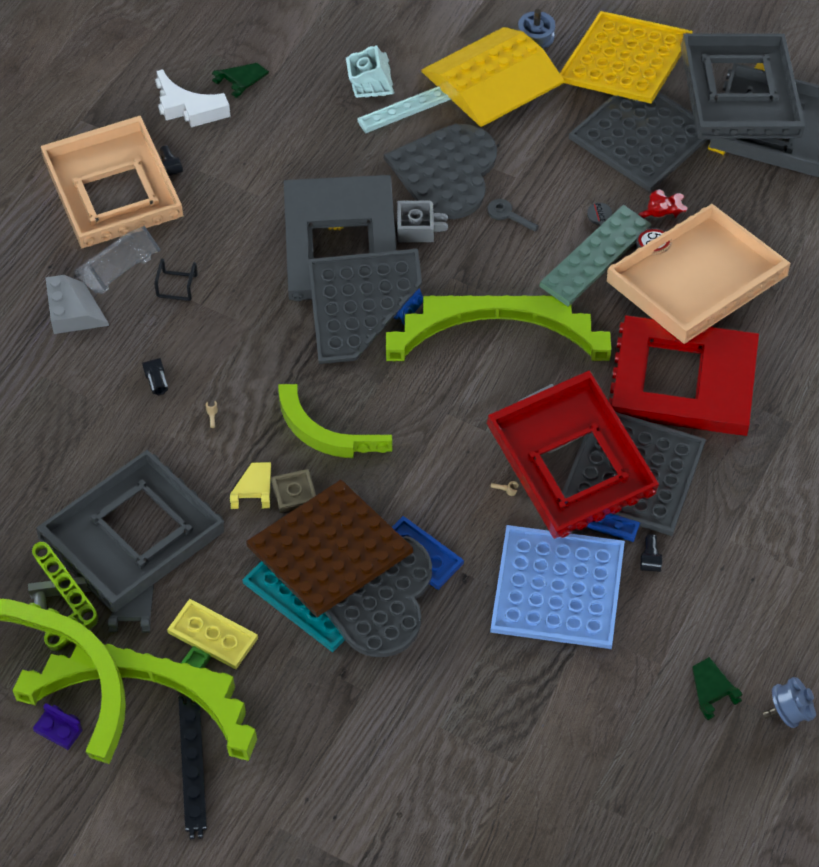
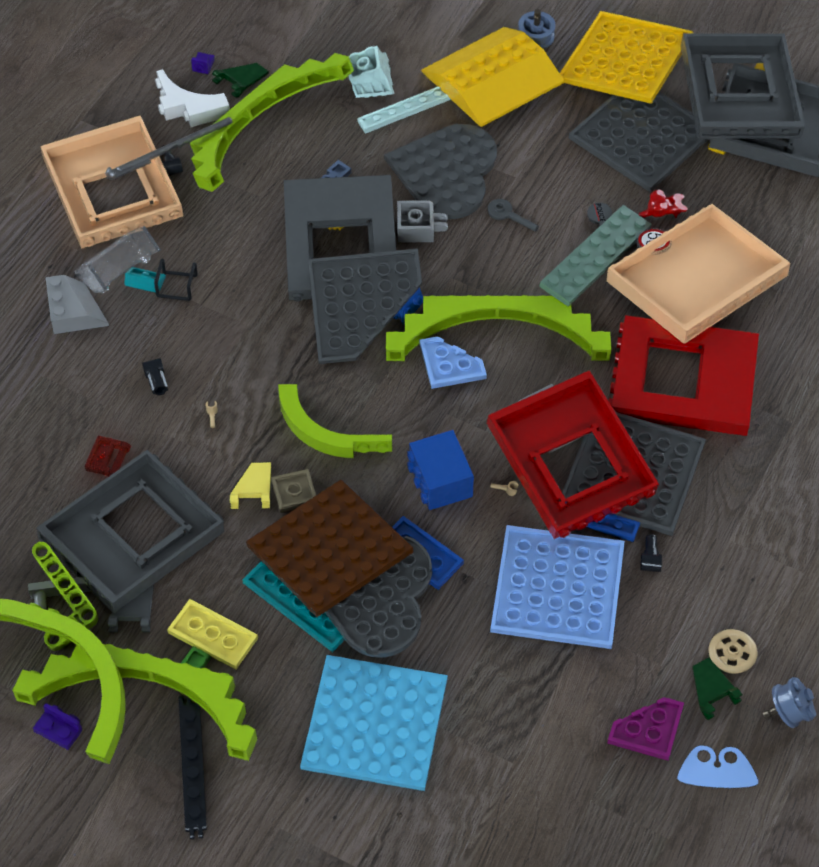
none -> clear red plate [84,435,131,477]
none -> flat silver bar [105,117,233,180]
none -> teal slope [124,267,166,293]
none -> lime arch [190,53,354,192]
none -> dark purple bracket [191,52,215,74]
none -> medium azure plate [300,655,448,791]
none -> sand blue plate [321,160,352,178]
none -> blue container [407,430,474,510]
none -> light blue plate [419,336,487,389]
none -> magenta plate [607,697,684,761]
none -> light blue piece [677,746,758,788]
none -> tan plate [708,629,758,674]

